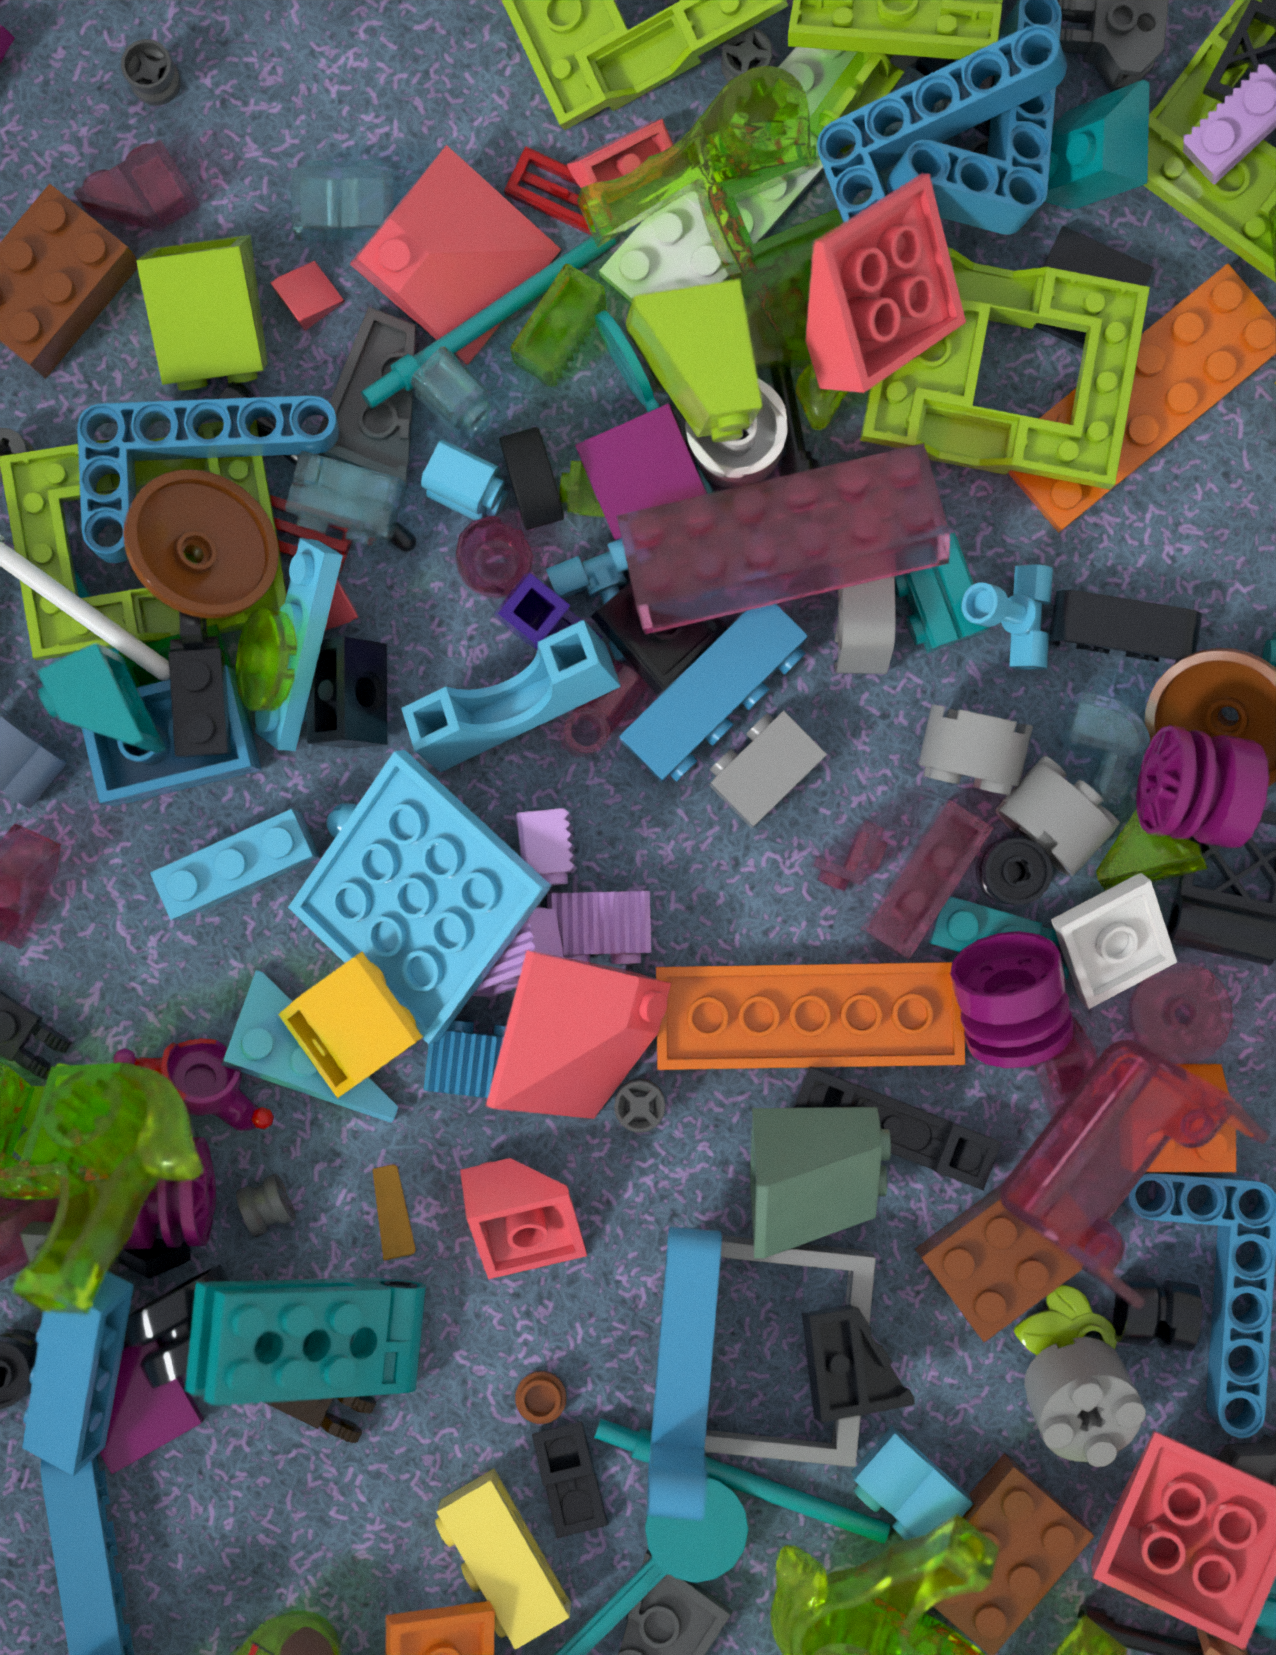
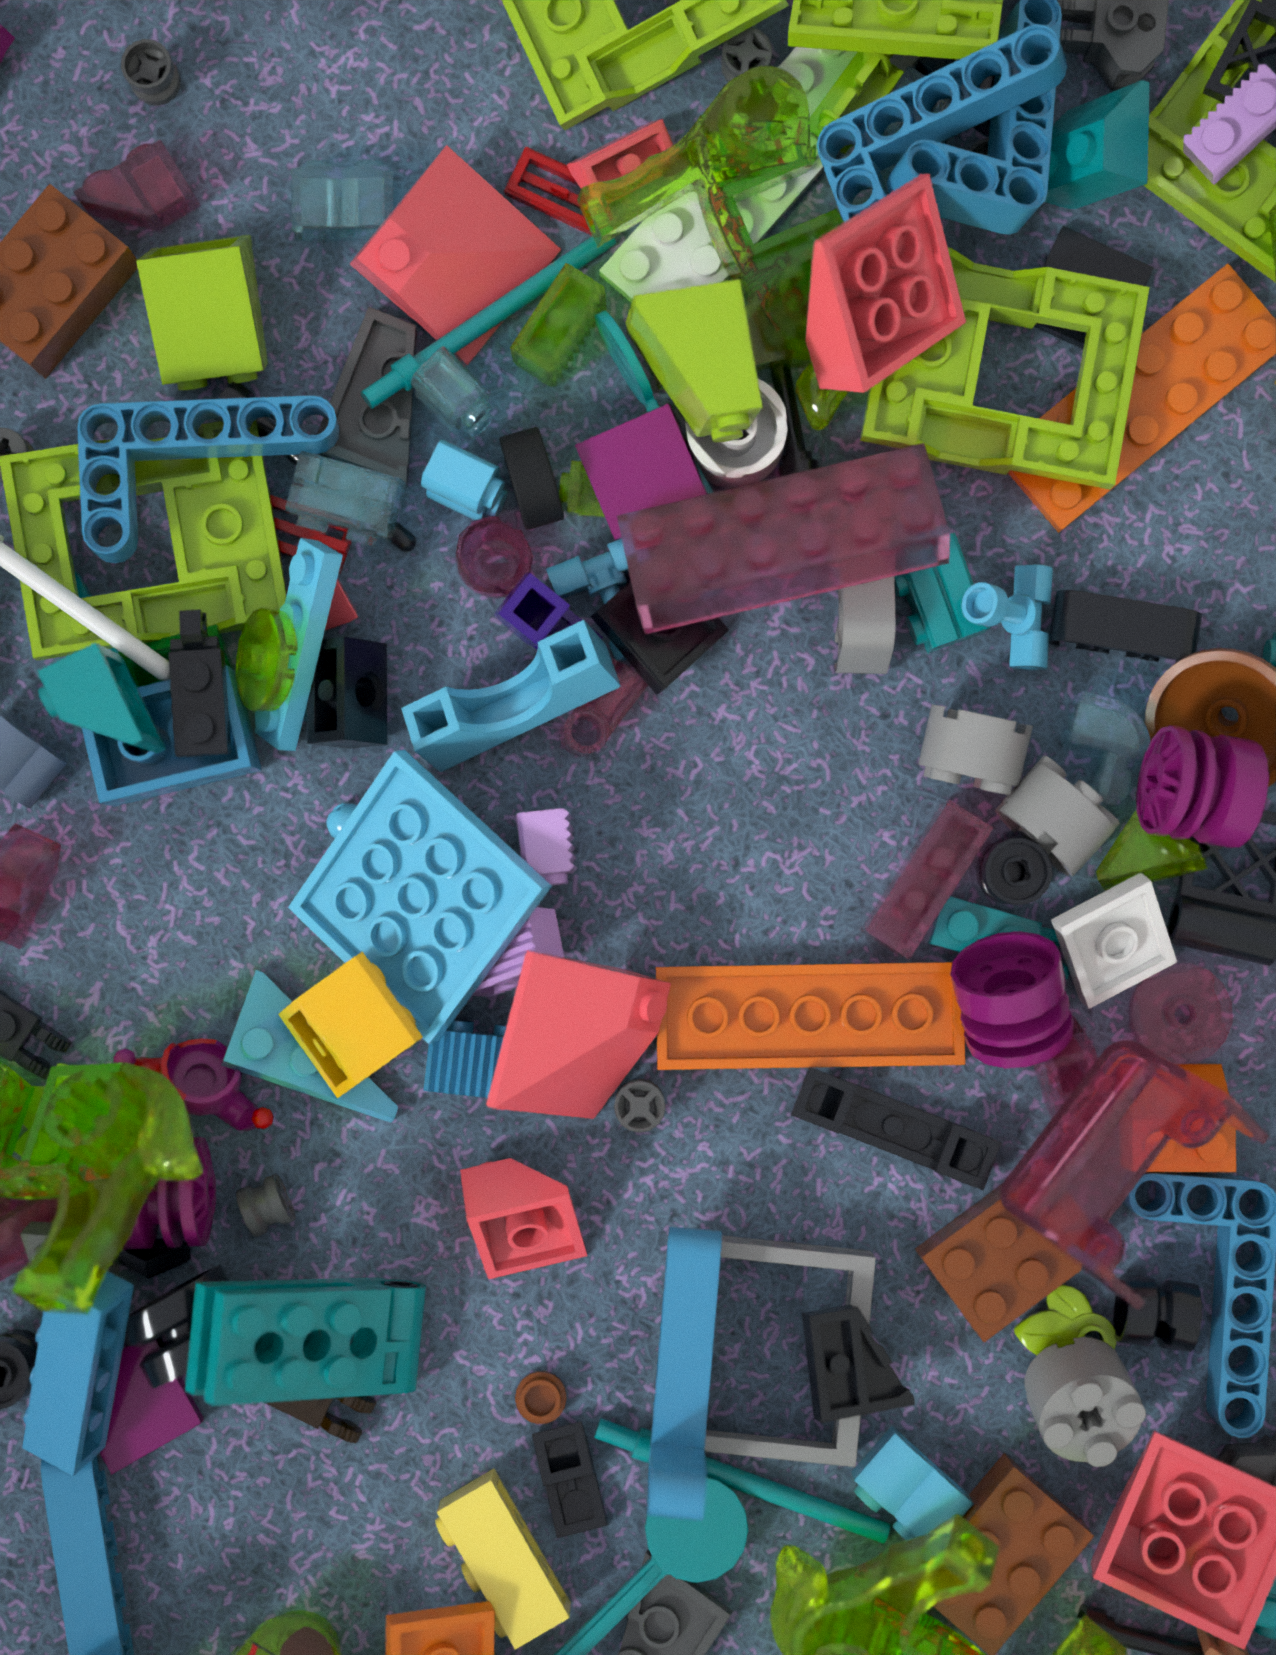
dark orange dish [123,469,279,618] -> none
medium azure brick [150,809,321,920] -> none
coral slope [270,261,345,331] -> none
pearl gold sticker [372,1164,416,1261] -> none
lavender brick [547,891,651,964] -> none
dark azure brick [619,593,808,783] -> none
light grey brick [709,711,827,828] -> none
sand green slope [750,1107,891,1258] -> none
clear pink bracket [810,821,887,891] -> none

